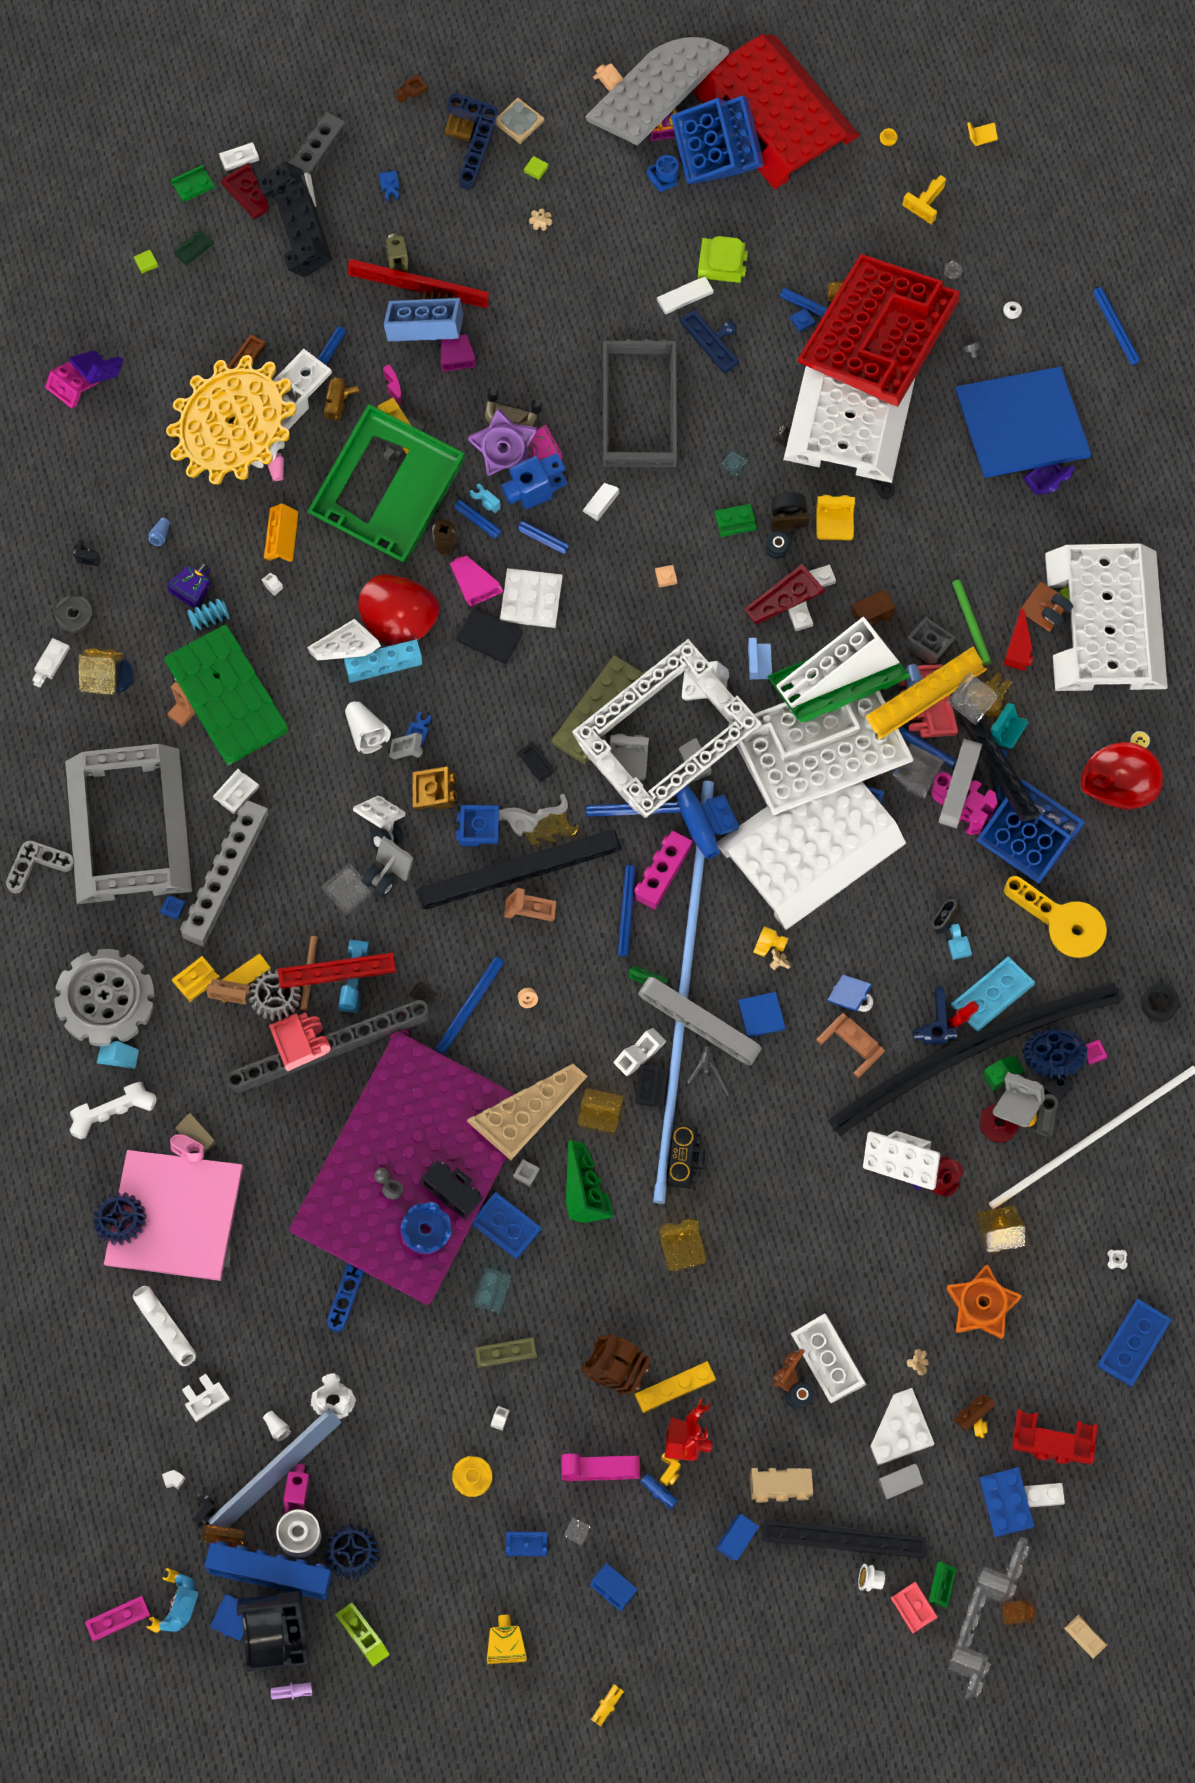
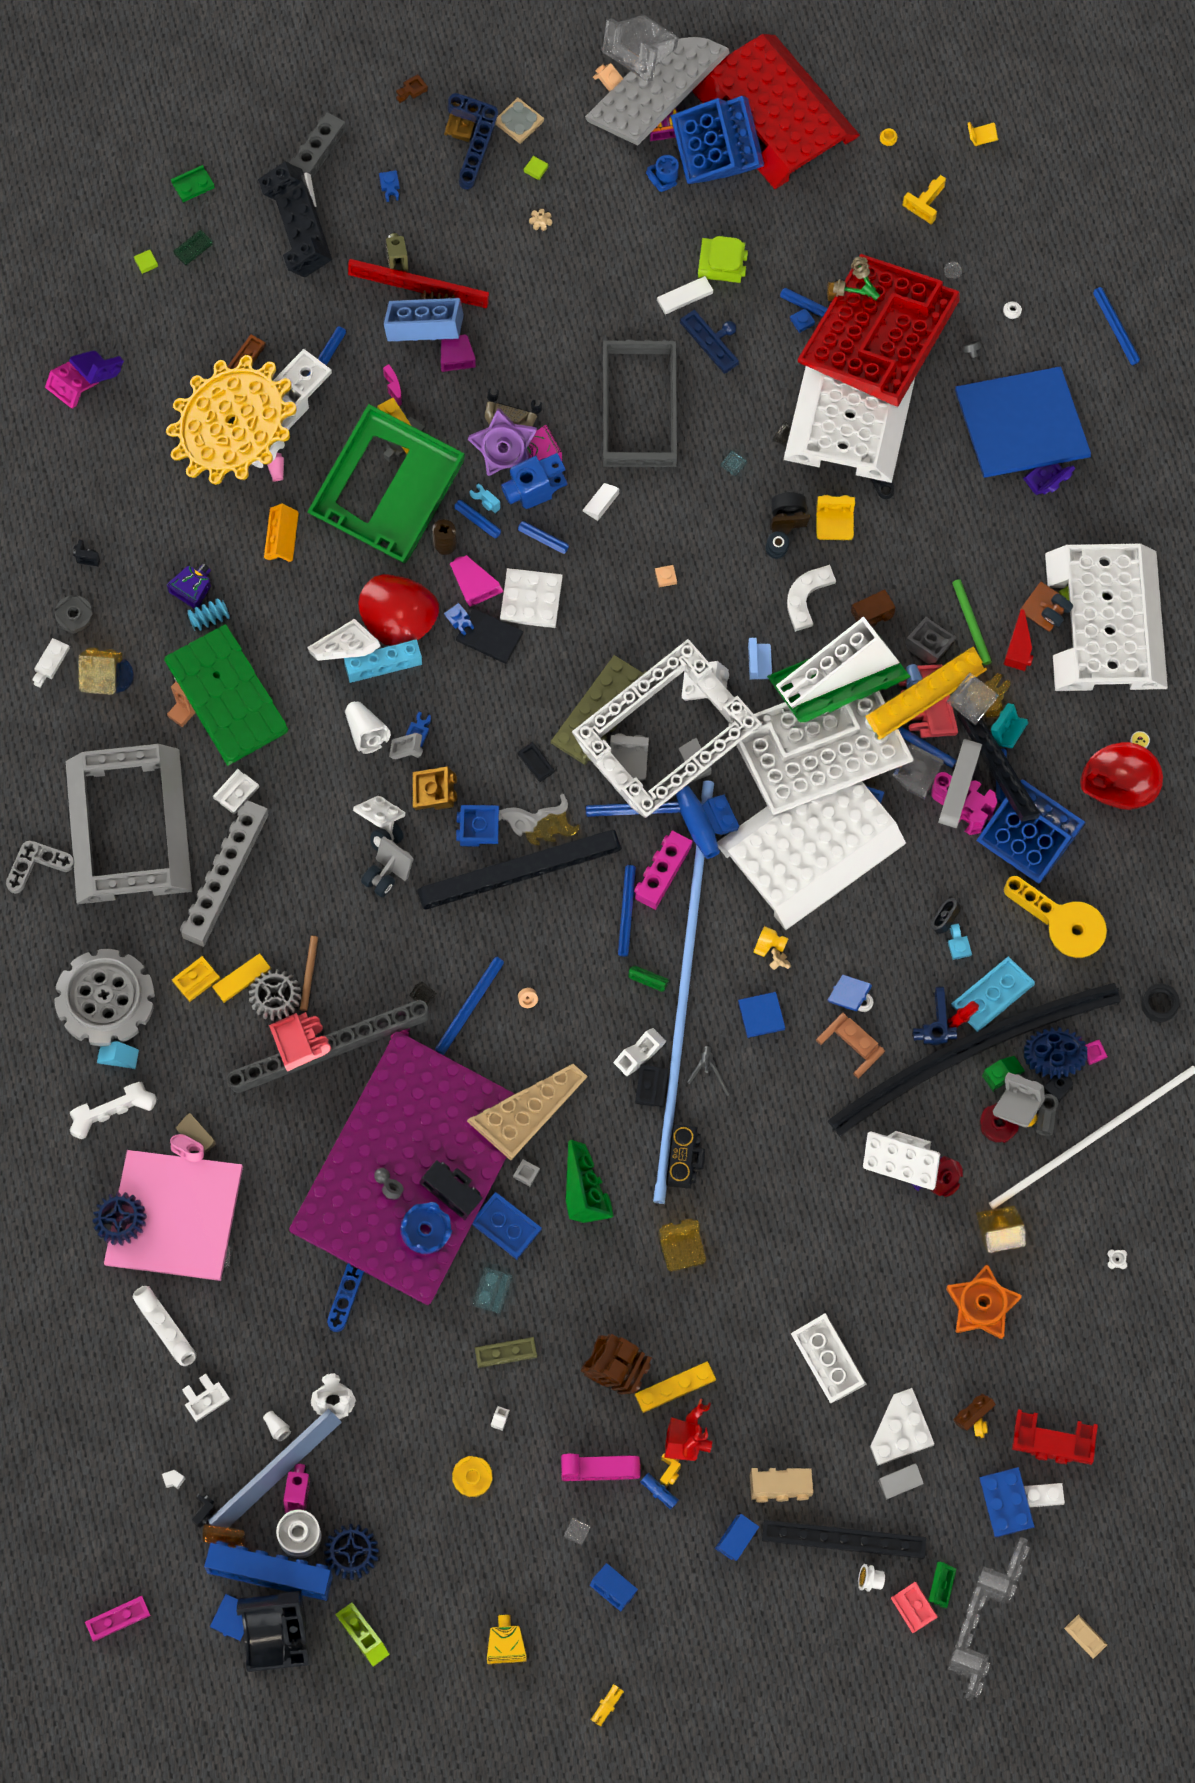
dark azure torso [146,1568,199,1633] -> none
medium blue cone [148,518,170,546] -> none
blue tile [160,895,186,920] -> none
medium nougat bracket [207,979,250,1005] -> none
white plate [219,142,259,172] -> none
dark red wing [221,162,269,220] -> none
white piece [262,573,283,596] -> none
lavender axle [270,1682,312,1700] -> none
red tile [278,953,396,989] -> none
clear plate [321,863,375,916] -> none
pearl gold piece [323,378,359,420] -> none
dark azure piece [338,939,370,1014] -> none
nougat bracket [504,888,556,921] -> none
blue hinge [506,1532,547,1556] -> none
clear yellow bracket [577,1088,623,1134] -> none
light grey beam [638,977,761,1066] -> none
green plate [714,504,757,537] -> none
dark red wing [744,564,825,625] -> none
plate [772,1349,814,1409] -> none
tan plant [907,1349,929,1375] -> none
clear orange bracket [1001,1600,1035,1625] -> none
blue plate [1097,1299,1172,1387] -> none
none -> plate [444,603,474,635]
none -> clear windscreen [602,15,679,82]
none -> dark tan plant [833,257,881,301]

